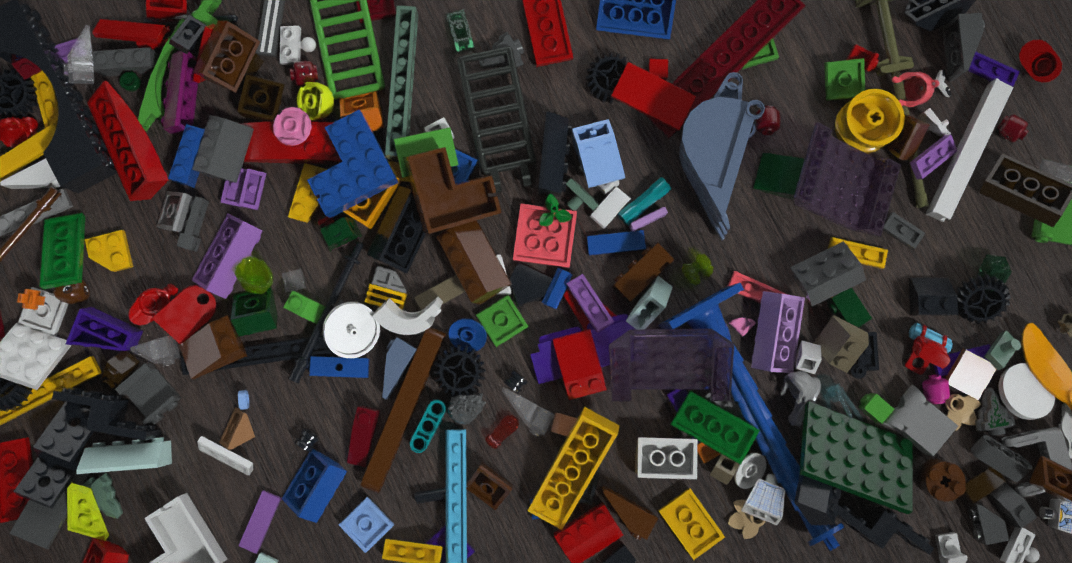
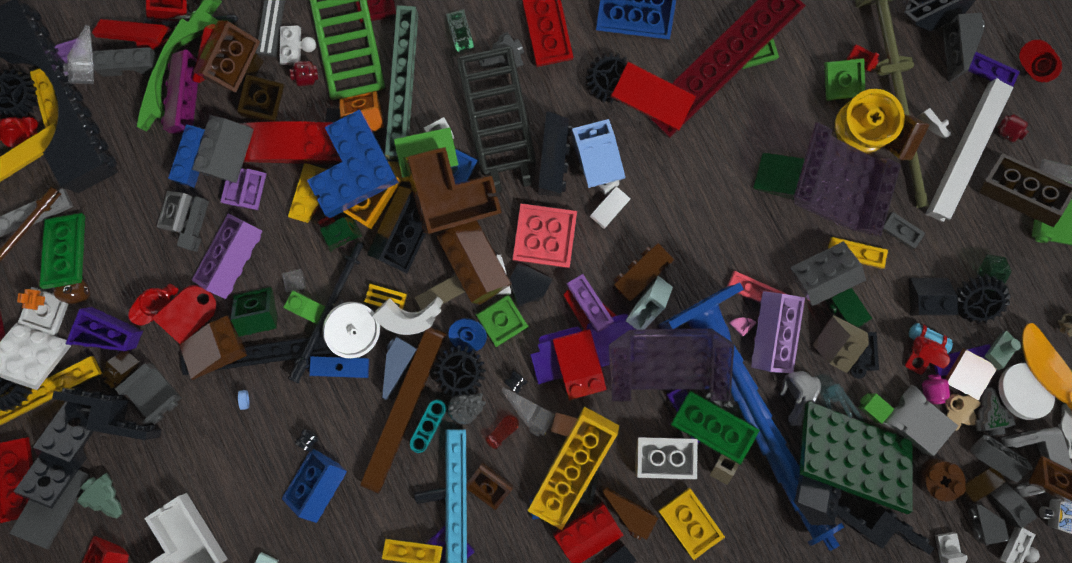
white slope [0,159,60,189] -> none
dark red brick [12,54,42,80] -> none
neon yellow wing [67,483,109,541] -> none
light aqua slope [76,437,172,474] -> none
yellow plate [85,230,133,272] -> none
red slope [87,81,169,201] -> none
dark green tile [119,72,141,92] -> none
clear slope [130,336,180,366] -> none
black slope [169,15,207,54] -> none
white tile [197,436,253,476] -> none
medium nougat slope [219,407,255,450] -> none
clear neon green hair [235,256,273,294] -> none
medium lavender tile [239,490,282,554] -> none
bright pink tile [273,107,312,146] -> none
neon yellow cylinder [297,82,334,120] -> none
light blue plate [339,496,395,553] -> none
dark red slope [347,406,380,467] -> none
light grey tile [372,266,407,294] -> none
green plant [539,194,572,226] -> none
blue axle [542,268,572,310] -> none
sand green tile [566,178,600,211] -> none
blue tile [587,230,646,256] -> none
teal axle [617,177,671,226] -> none
lavender tile [629,207,668,231] -> none
red tile [649,59,668,79] -> none
sand blue piece [679,72,765,241] -> none
clear neon green piece [682,254,713,285] -> none
orange plate [697,442,720,464] -> none
tan plate [728,500,766,539] -> none
white dish [734,453,766,489] -> none
white torso [741,474,785,525] -> none
dark red head [755,106,780,136] -> none
white brick [795,341,822,374] -> none
coral hair [891,69,951,107] -> none
medium lavender plate [910,134,957,179] -> none

